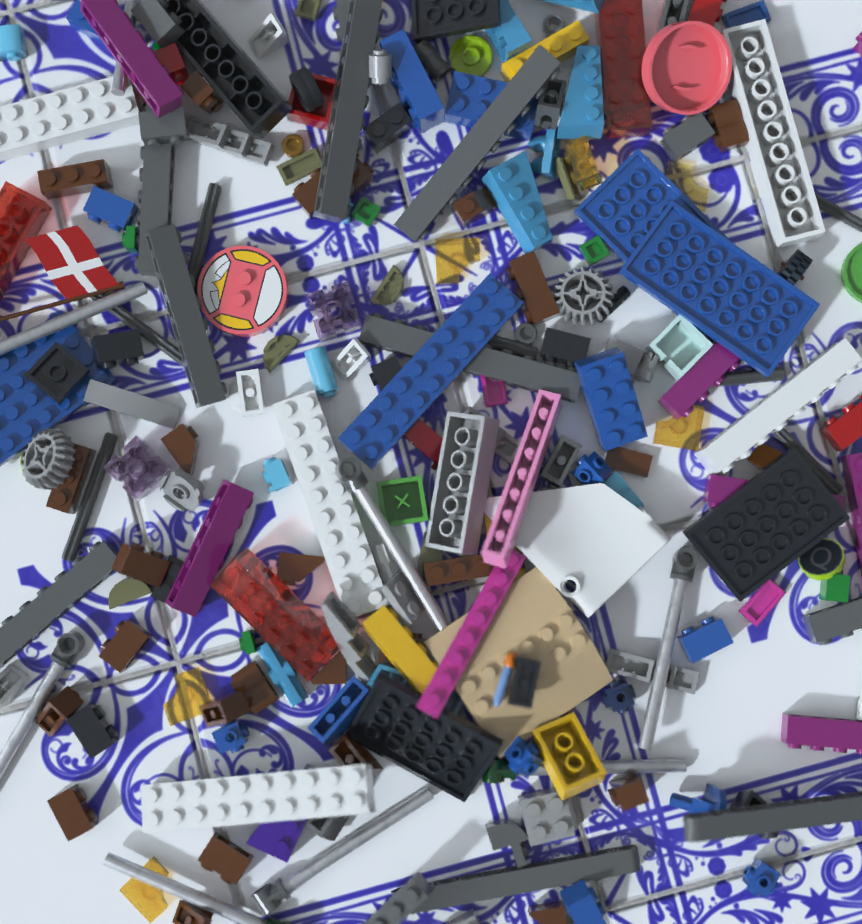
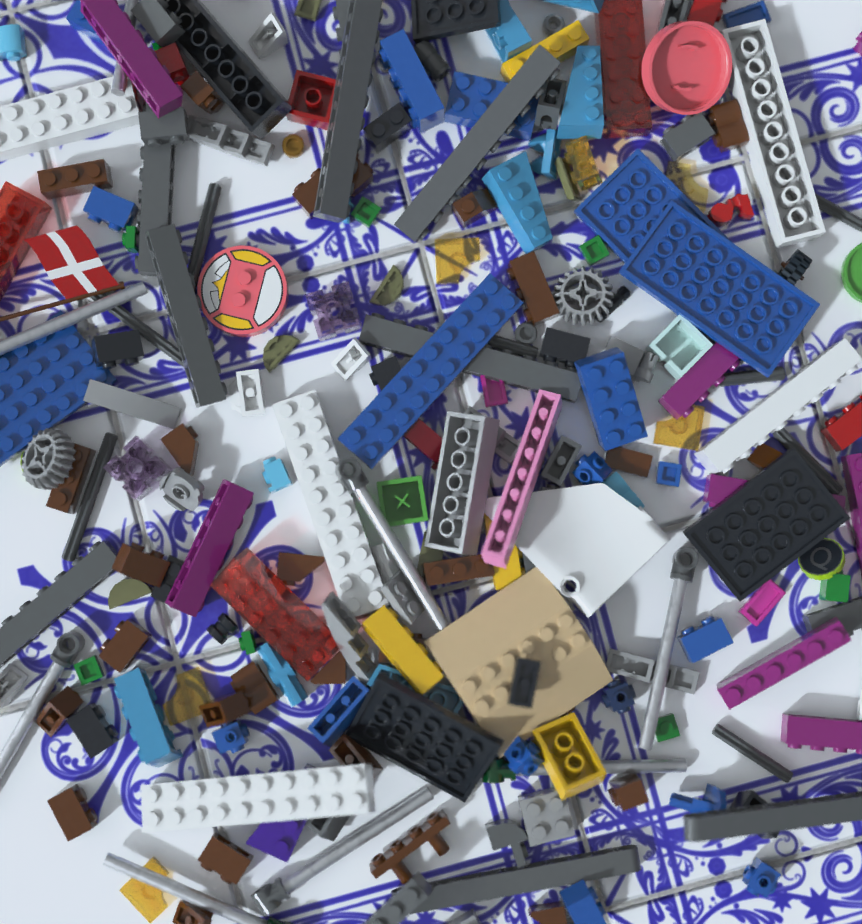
black plate [25,342,91,405] -> none
olive tile [276,147,322,186] -> none
black tyre [289,67,324,112] -> none
medium azure brick [304,346,339,399] -> none
light grey brick [369,49,392,84] -> none
dark pink plate [416,549,526,719] -> none
lime tile [449,35,493,77] -> none
medium blue piece [493,651,515,707] -> none
none -> green plate [73,655,105,686]
none -> dark azure wedge [114,667,183,768]
none -> black wheel [207,613,238,644]
none -> reddish brown plate [369,809,451,884]
none -> blue plate [655,461,682,487]
none -> green plate [655,713,680,743]
none -> red leg [707,193,754,227]
none -> dark grey axle [712,724,793,783]
none -> magenta brick [717,616,852,710]

